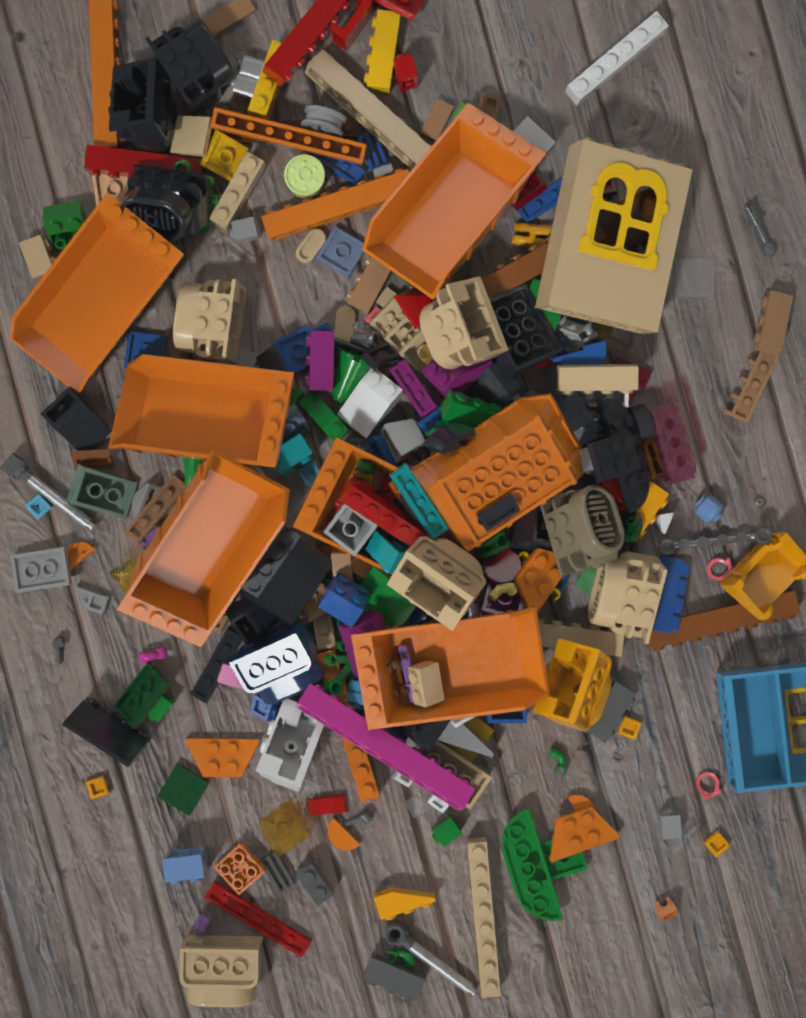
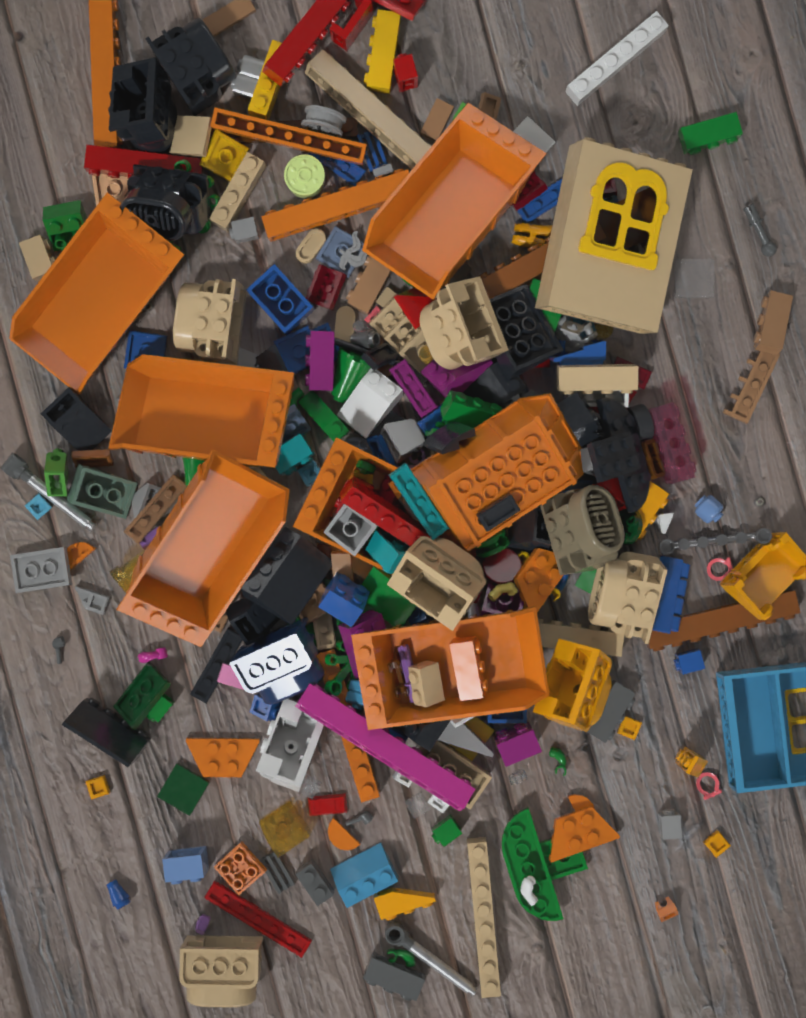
none -> bright green torso [44,449,68,496]
none -> blue cone [106,880,131,910]
none -> blue brick [246,264,315,335]
none -> dark red bracket [306,264,347,311]
none -> dark azure slope [330,842,399,908]
none -> light grey piece [339,231,367,271]
none -> brick [449,636,488,701]
none -> magenta brick [493,722,542,767]
none -> white arm [521,875,538,906]
none -> blue brick [673,648,705,675]
none -> light orange slope [675,747,708,778]
none -> green brick [677,112,743,155]

